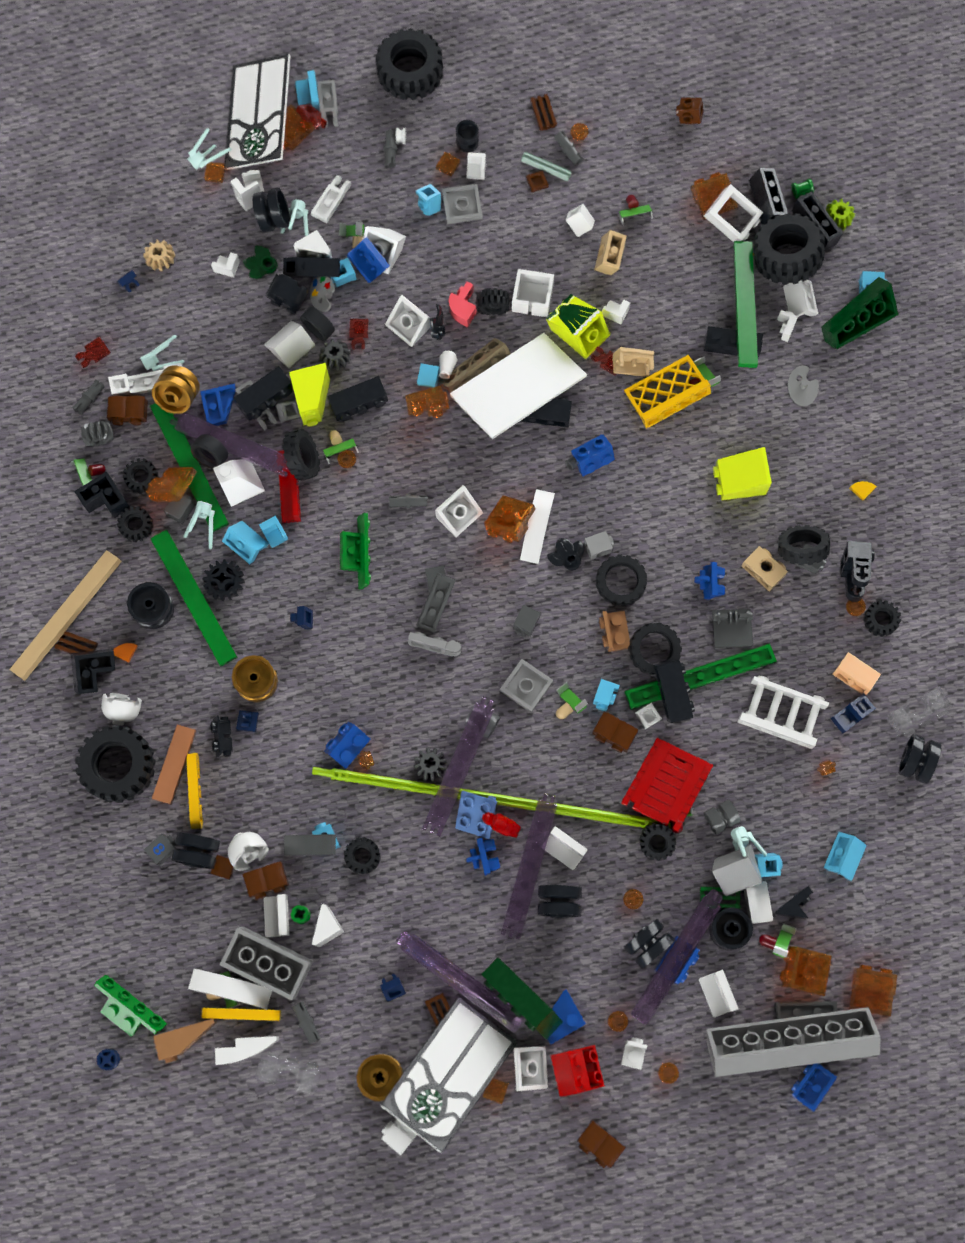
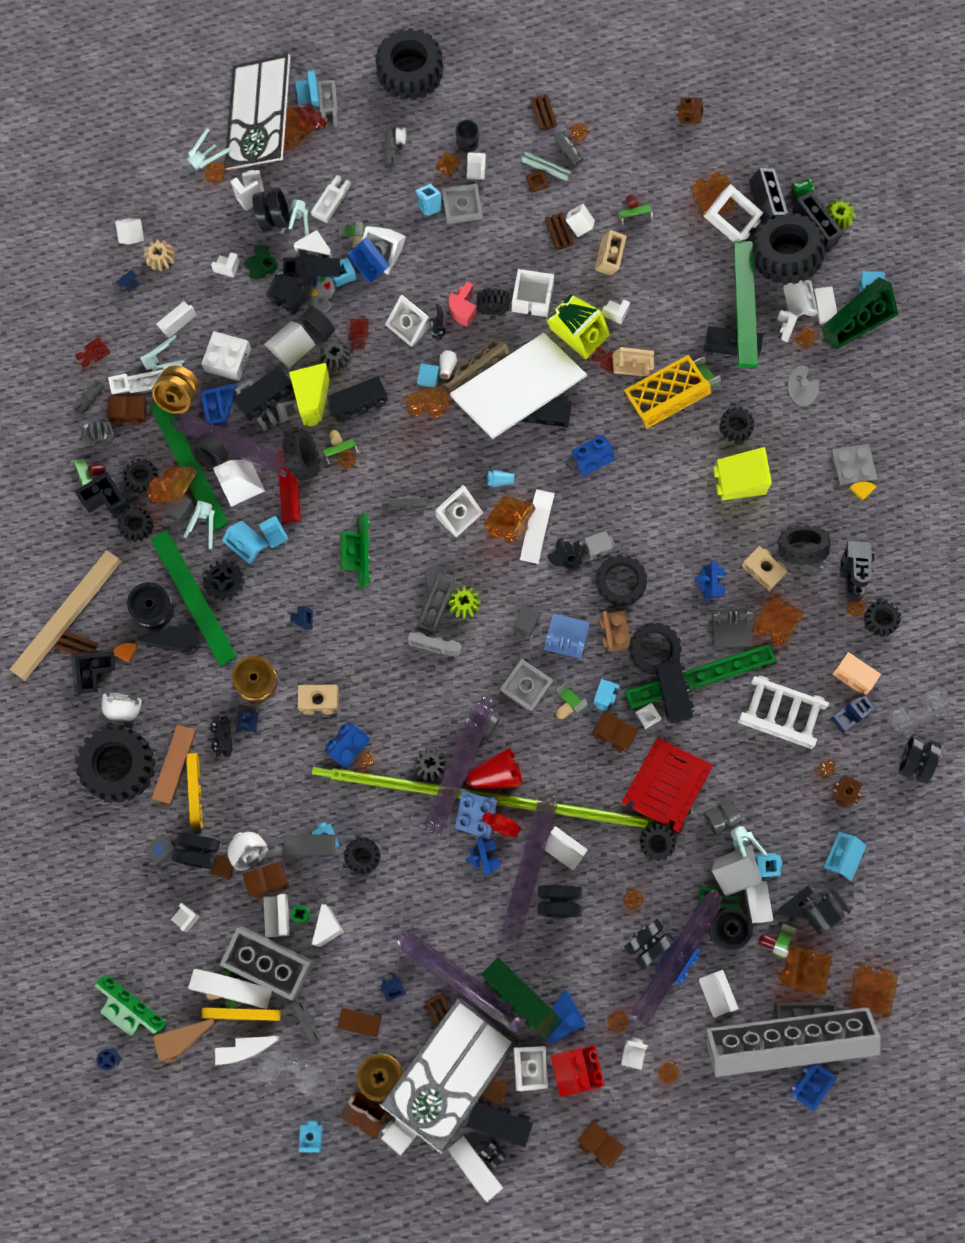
none -> white panel [115,218,144,244]
none -> black slope [137,622,201,654]
none -> white panel [157,301,197,338]
none -> white panel [171,903,200,932]
none -> white brick [201,331,251,382]
none -> tan brick [298,685,339,715]
none -> medium azure brick [298,1121,323,1153]
none -> reddish brown tile [337,1008,382,1037]
none -> reddish brown brick [341,1092,390,1137]
none -> lime gear [448,586,481,619]
none -> white slope [448,1136,503,1202]
none -> red cone [466,748,522,790]
none -> black brick [466,1099,533,1148]
none -> black wheel [478,1140,507,1171]
none -> medium azure cone [486,469,514,488]
none -> medium blue hinge [544,613,590,659]
none -> reddish brown tile [545,212,574,250]
none -> black tyre [719,407,755,443]
none -> clear orange plate [752,594,804,646]
none -> clear orange plate [793,325,819,351]
none -> black brick [804,890,852,935]
none -> white tile [813,287,837,324]
none -> light grey plate [831,444,877,486]
none -> reddish brown brick [831,775,863,808]

